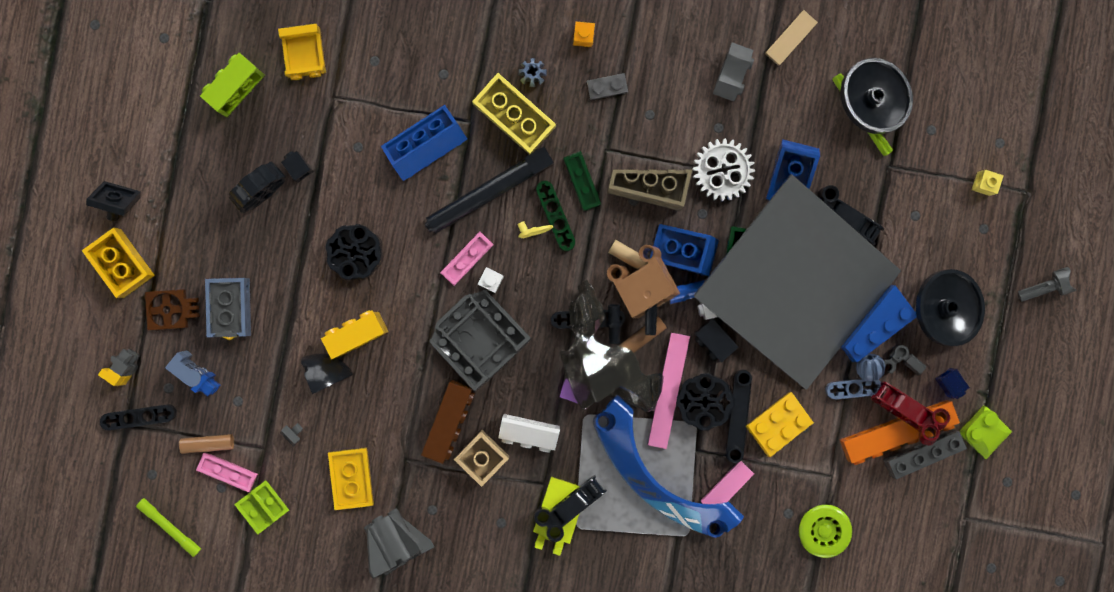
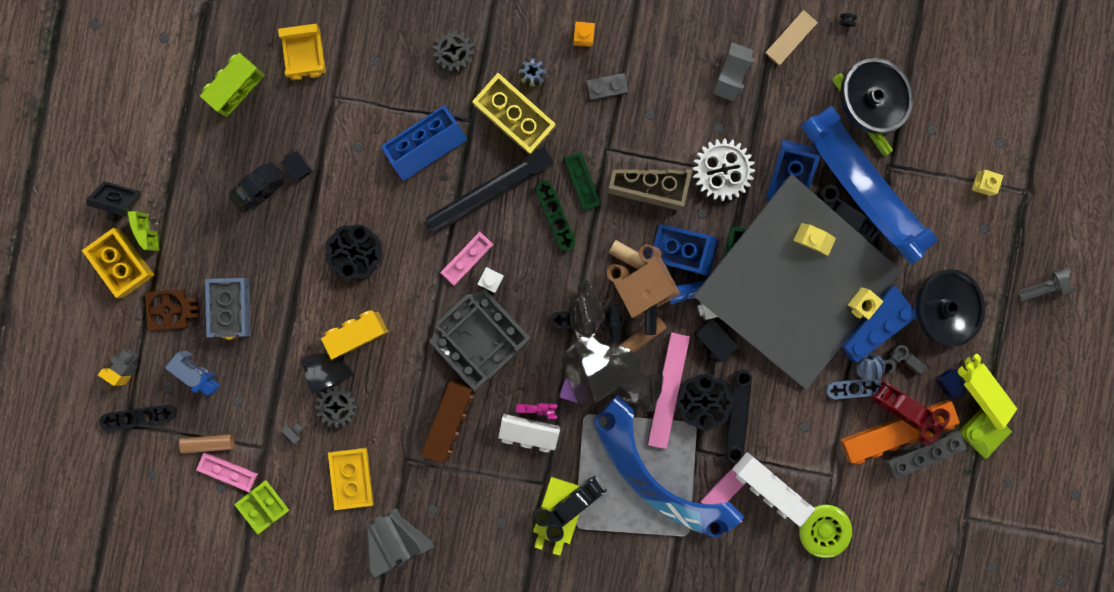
lime piece [136,498,201,558] -> none
tan brick [454,430,509,487] -> none
light yellow bar [517,221,553,238] -> none
yellow plate [746,392,814,457] -> none
none -> lime slope [128,211,160,251]
none -> dark grey gear [315,386,358,428]
none -> dark grey gear [433,29,475,72]
none -> dark pink piece [516,403,557,419]
none -> white wedge [732,452,815,527]
none -> light yellow slope [794,223,836,256]
none -> blue panel [800,106,938,265]
none -> black bush [839,13,858,27]
none -> light yellow brick [848,287,883,319]
none -> neon yellow tile [957,353,1017,431]

